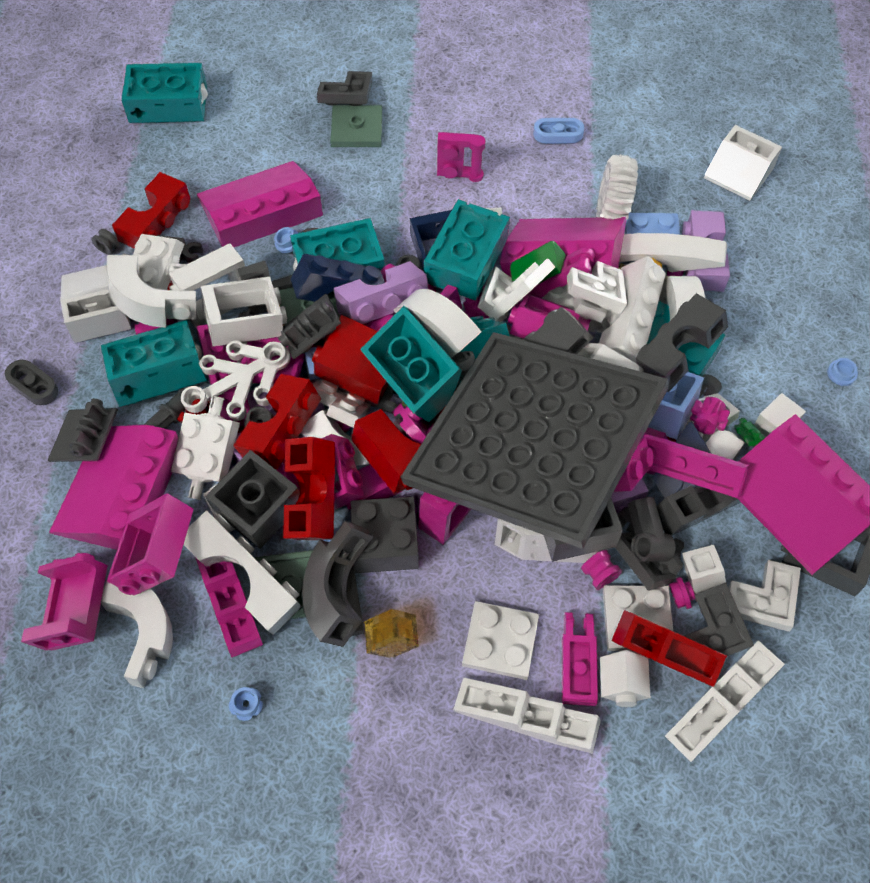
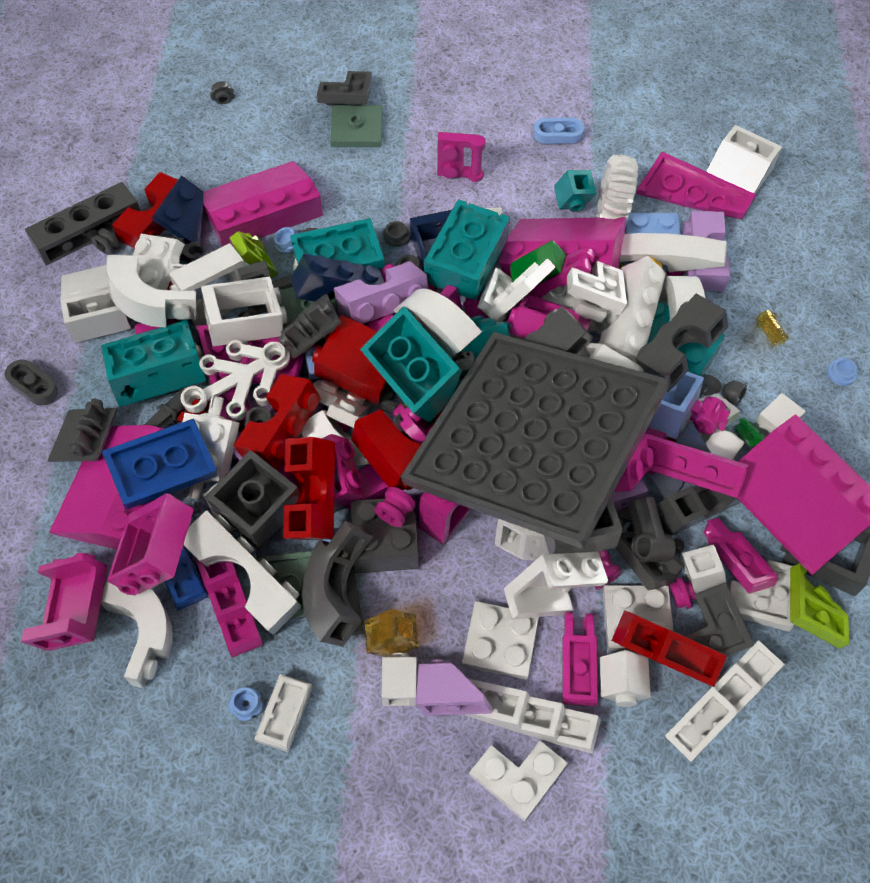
teal piece [121,63,208,123] -> none
none -> dark grey brick [24,182,140,266]
none -> blue plate [102,418,218,510]
none -> dark blue wing [151,175,204,244]
none -> blue plate [165,545,208,611]
none -> dark grey plate [210,81,235,105]
none -> lime wing [230,231,279,278]
none -> white plate [254,674,313,752]
none -> dark pink wheel [374,487,415,527]
none -> white brick [382,653,417,706]
none -> dark grey plate [383,221,410,247]
none -> lavender slope [416,659,492,716]
none -> white plate [469,741,568,822]
none -> white panel [504,552,608,619]
none -> teal brick [554,170,597,212]
none -> dark pink wing [636,152,756,220]
none -> dark pink hinge [703,518,779,594]
none -> dark grey hinge [722,381,747,406]
none -> clear yellow pin [755,310,789,347]
none -> lime wing [790,563,849,649]

